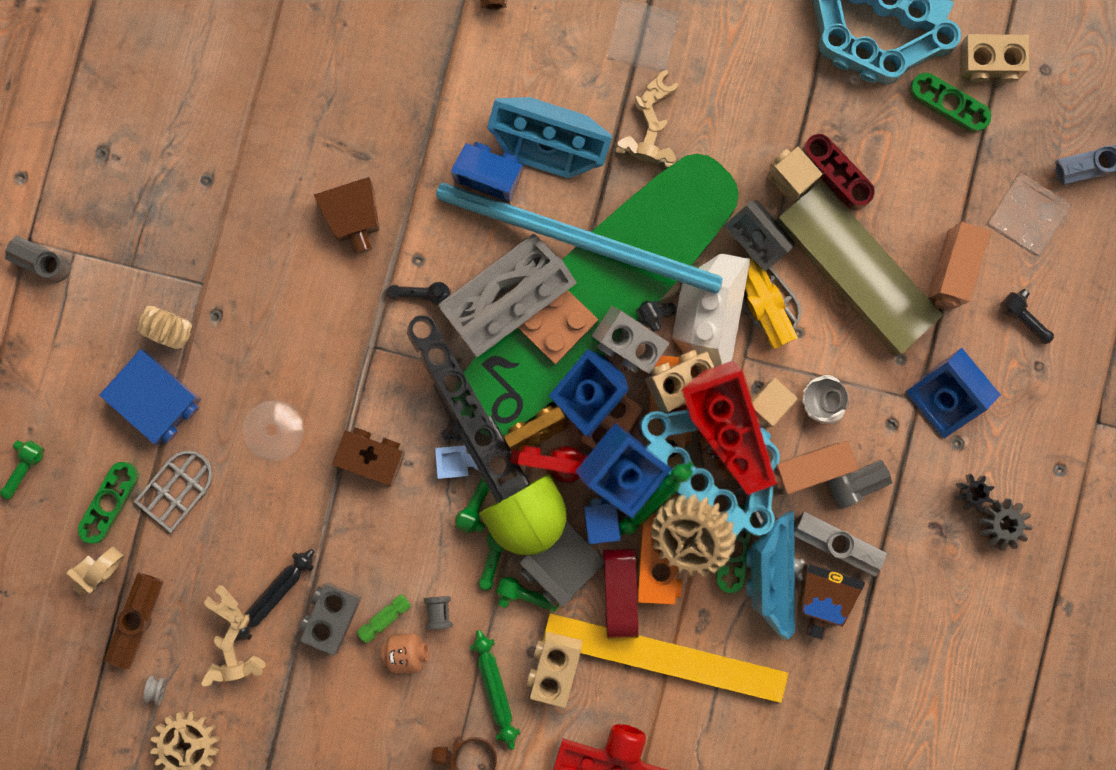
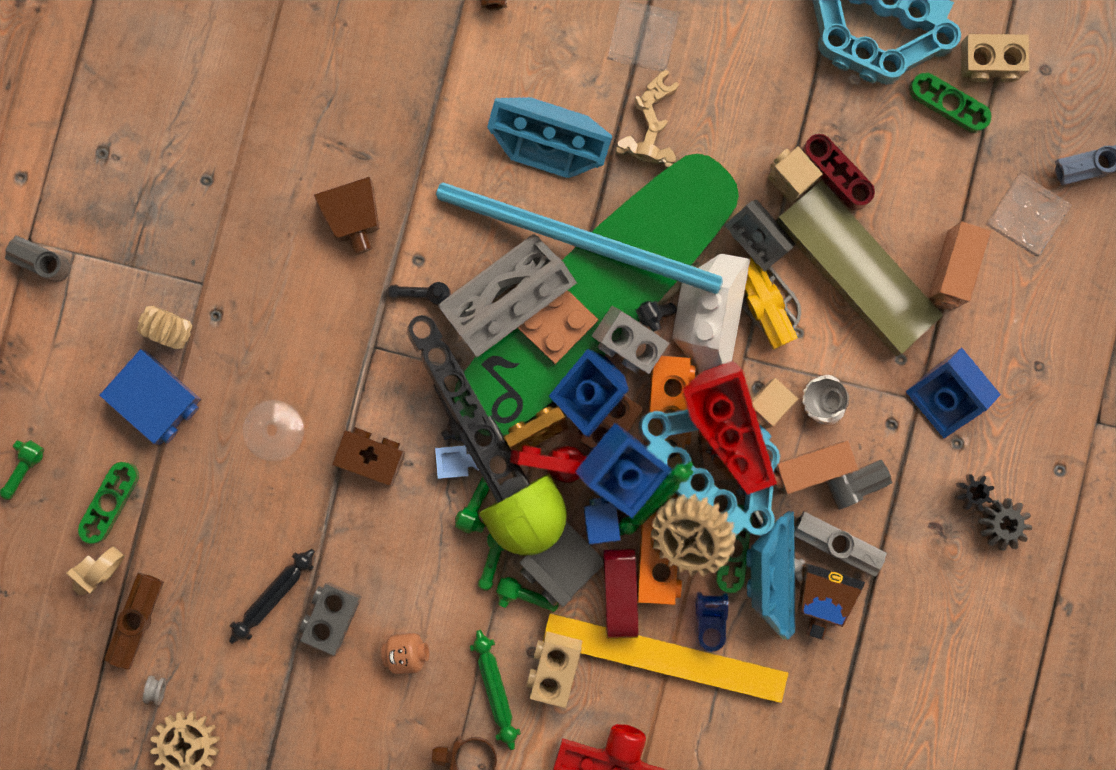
light grey window [134,451,213,533] -> none
tan piece [201,585,266,687] -> none
bright green axle [357,594,411,643] -> none
dark grey bush [424,596,453,629] -> none
blue slope [451,142,523,203] -> none
tan brick [645,349,714,412] -> none
black piece [1000,289,1054,344] -> none
none -> clear blue piece [695,592,729,652]

